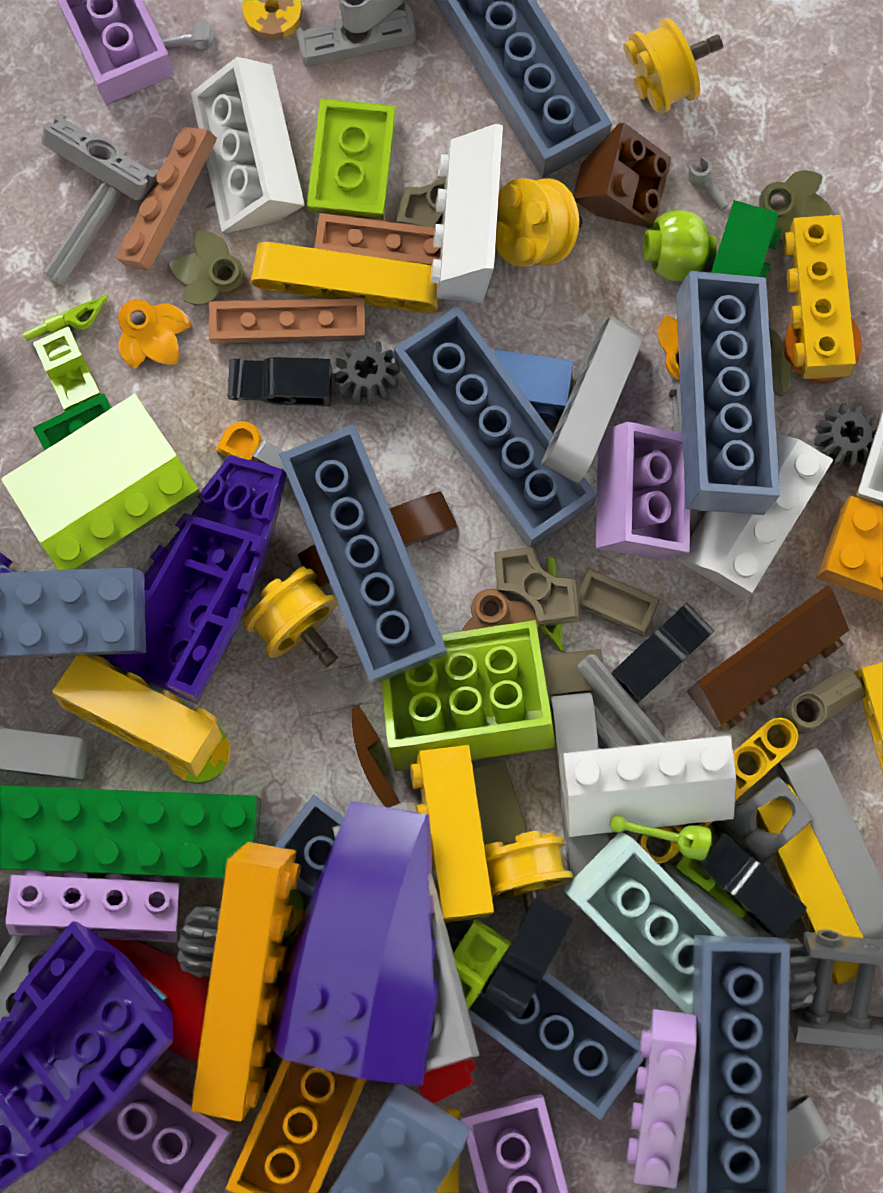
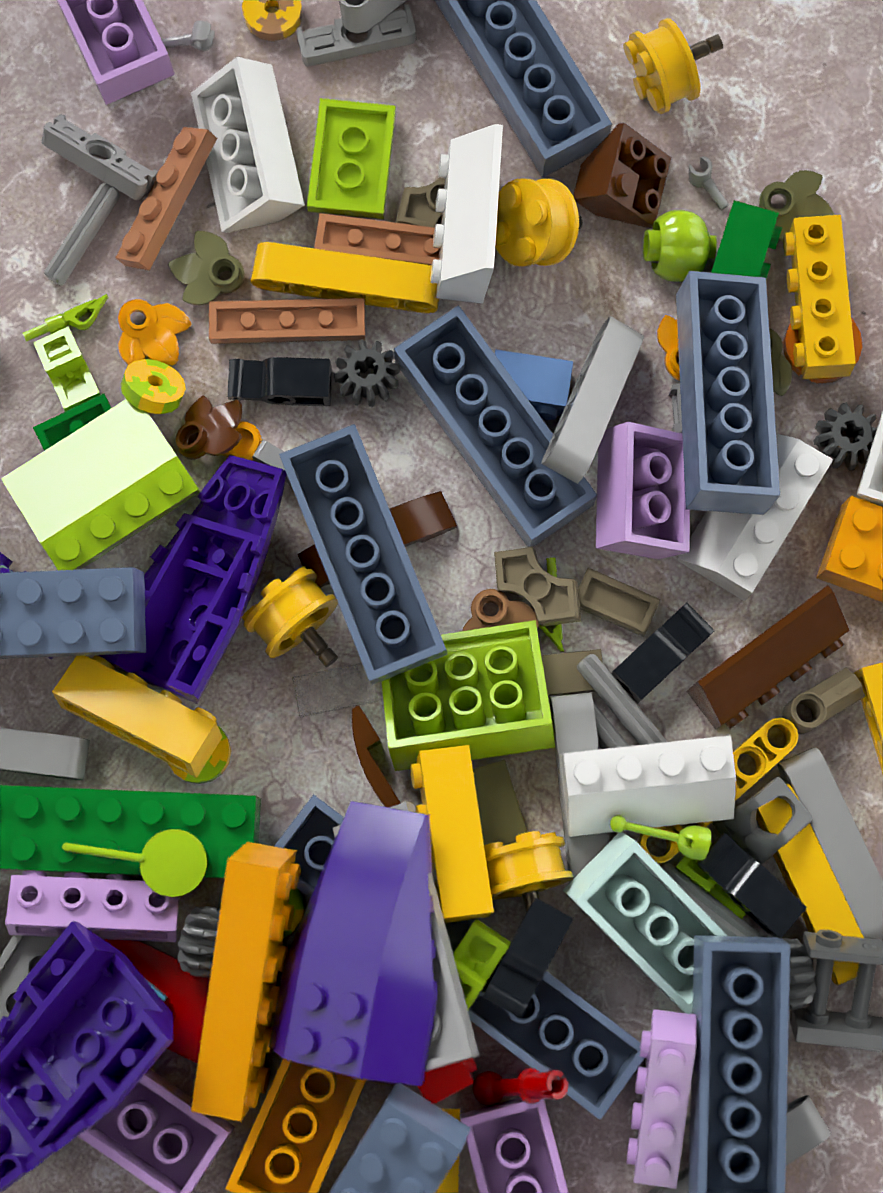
none -> lime piece [62,829,207,897]
none -> piece [120,359,186,414]
none -> reddish brown plate [176,395,242,460]
none -> red pin [473,1068,568,1105]

